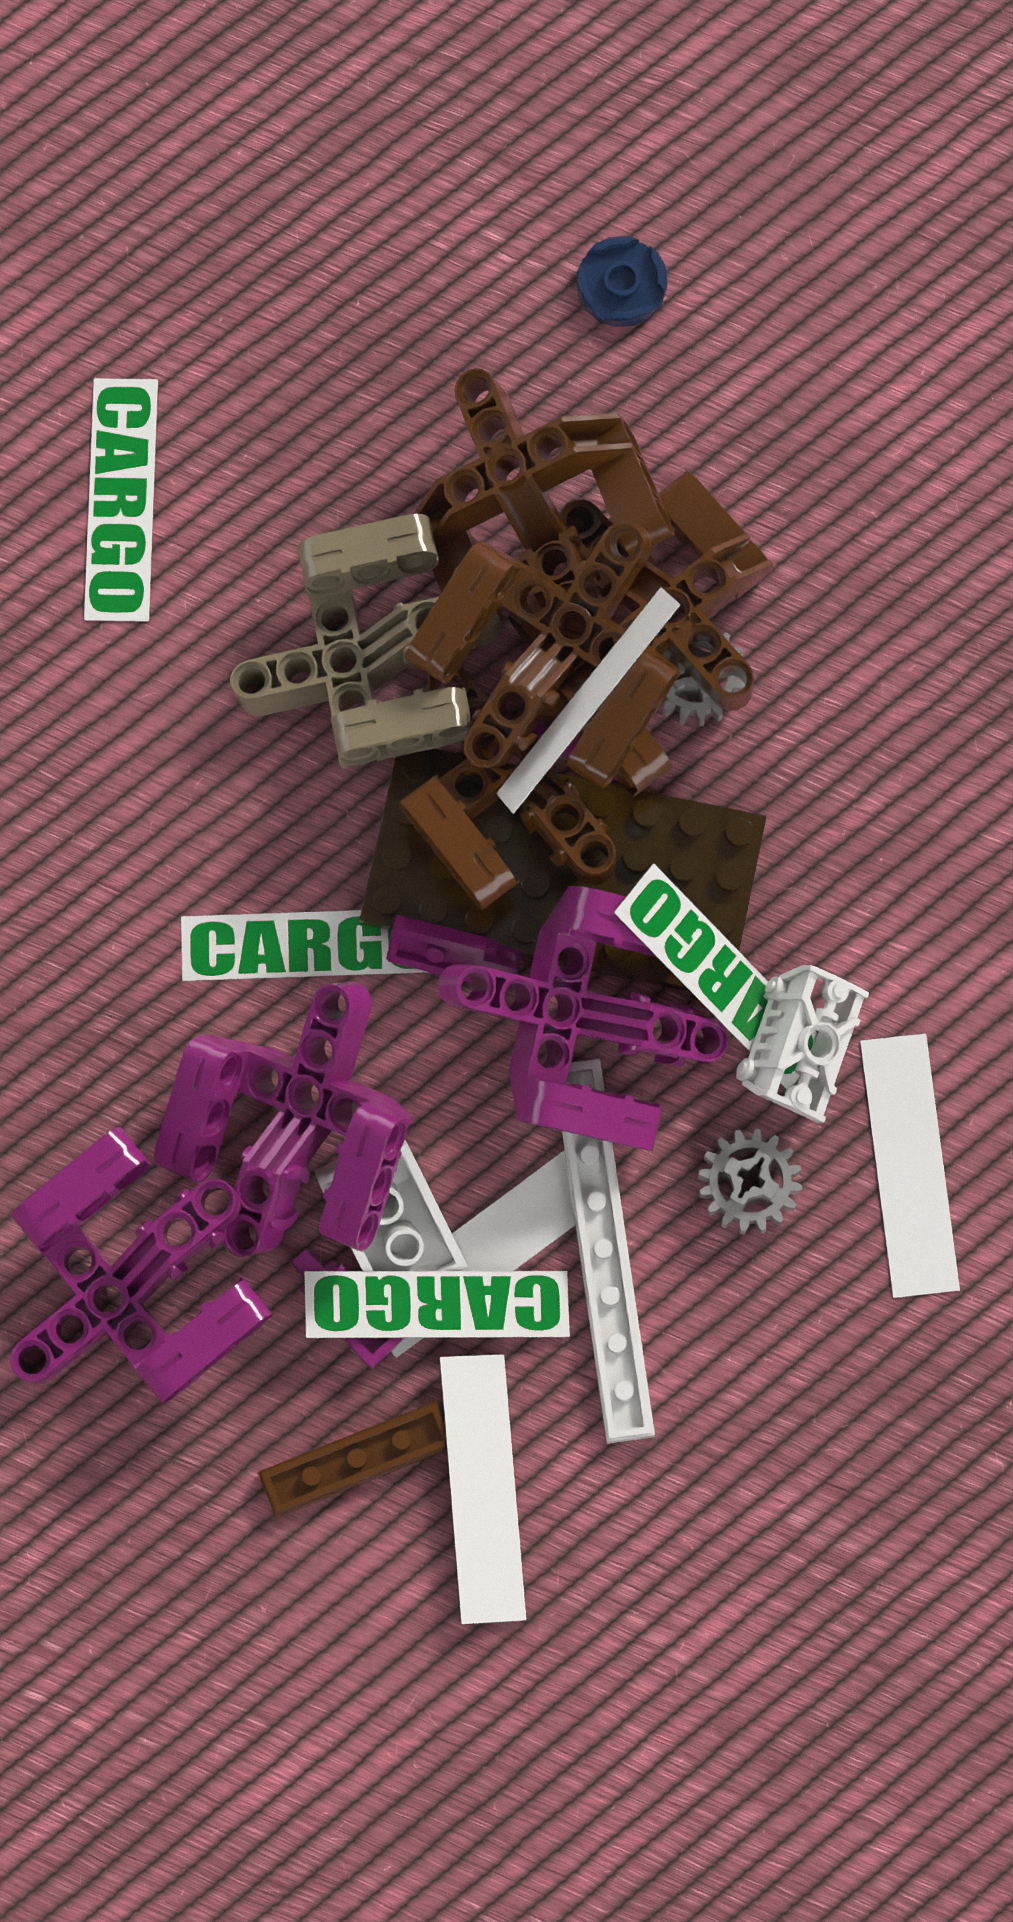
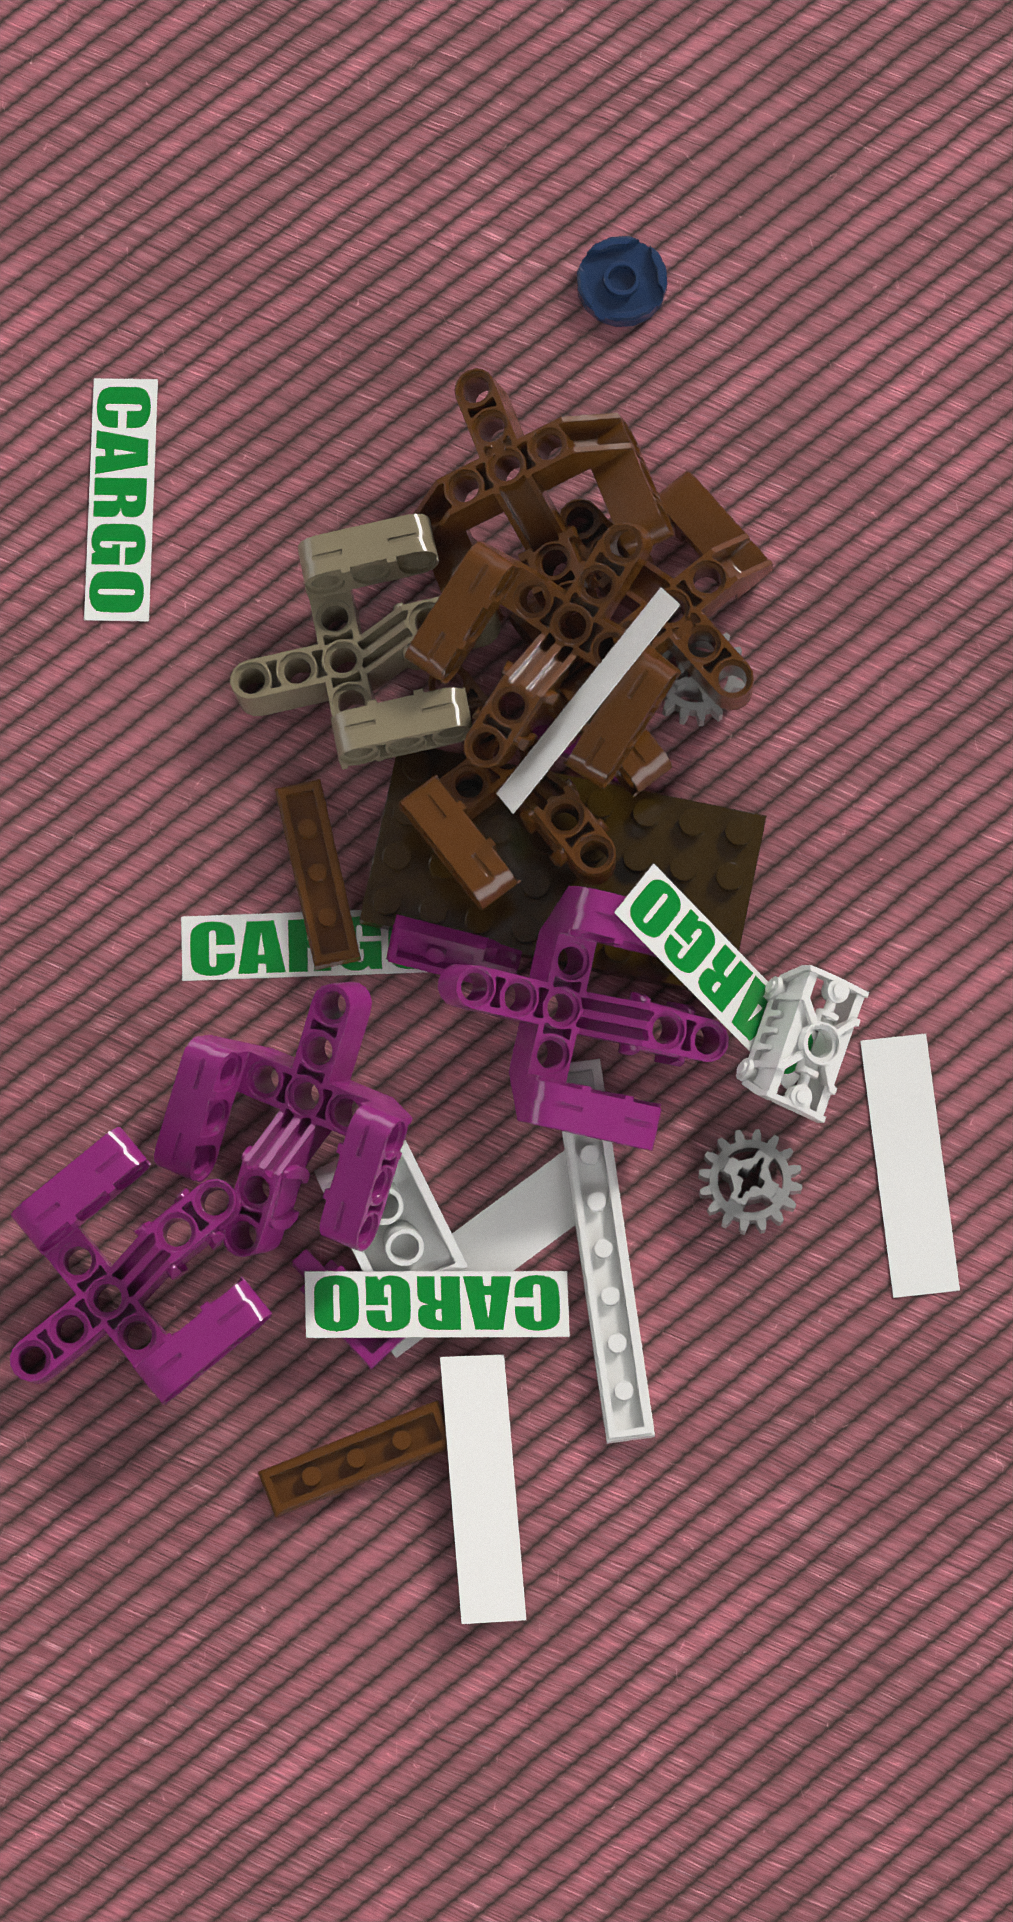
none -> reddish brown tile [275,779,361,970]

